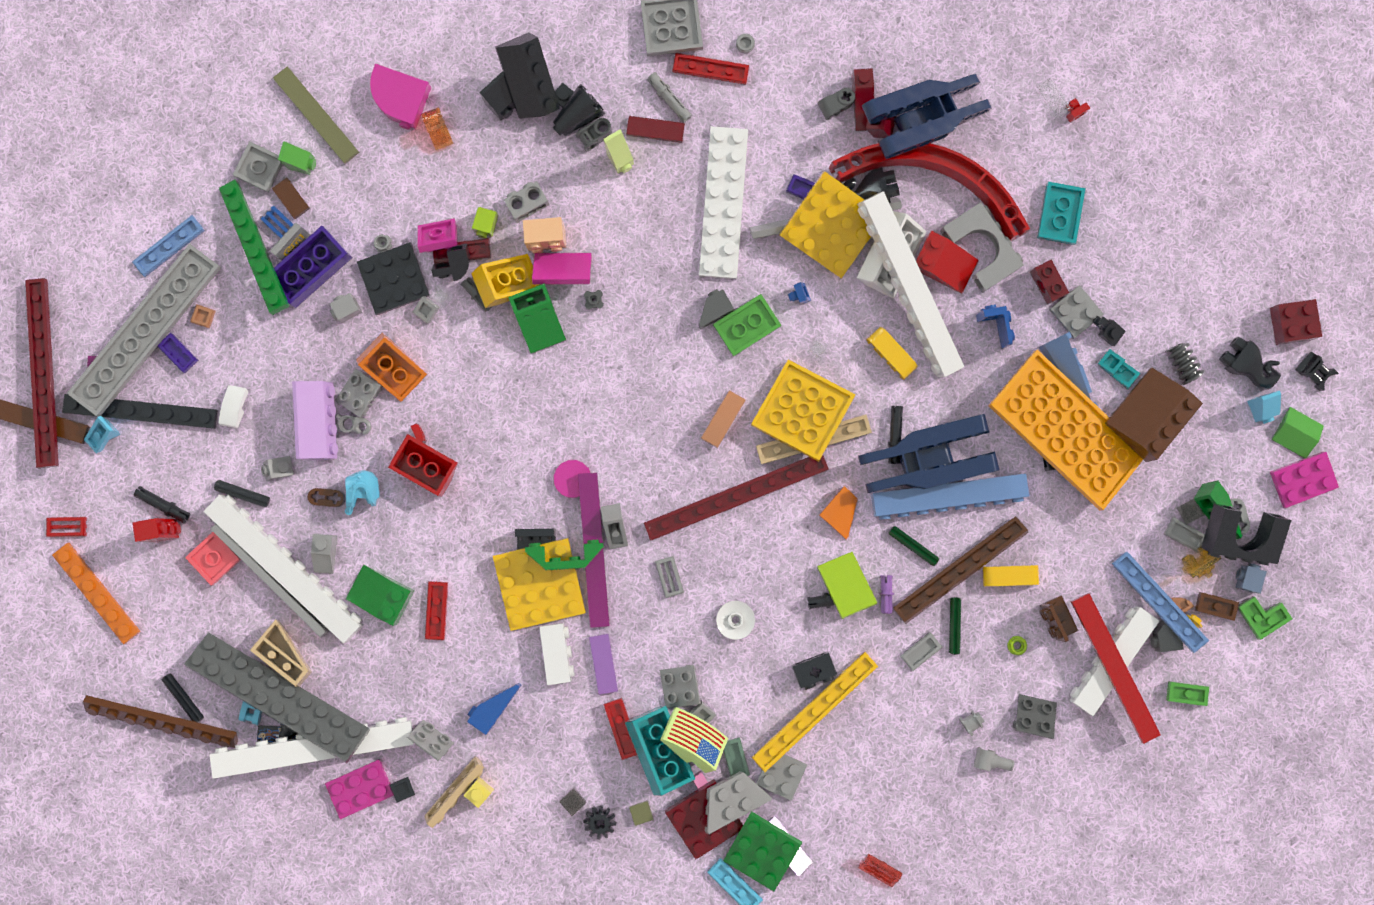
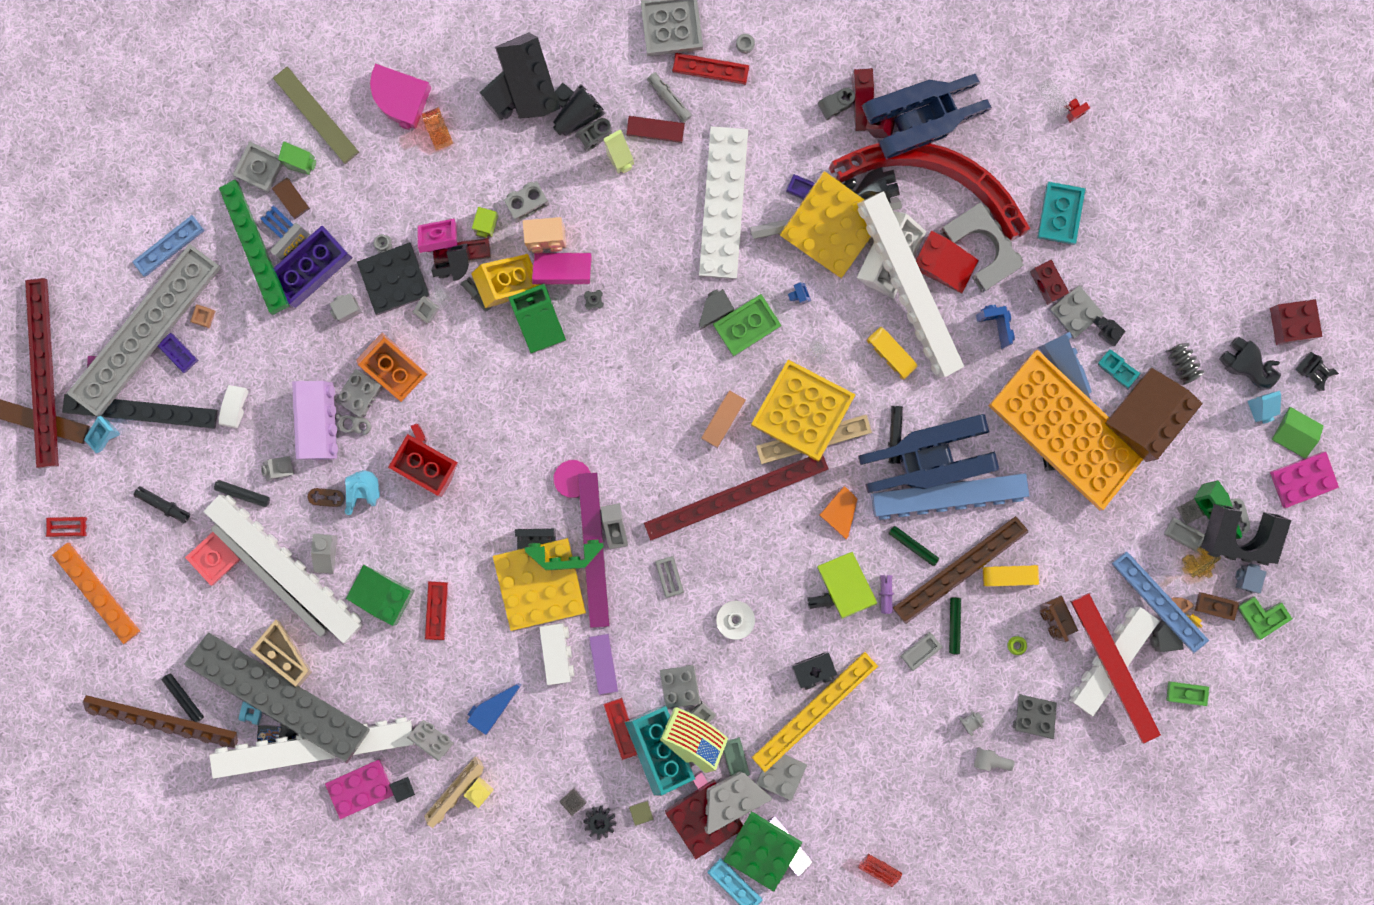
red brick [132,518,181,542] -> none

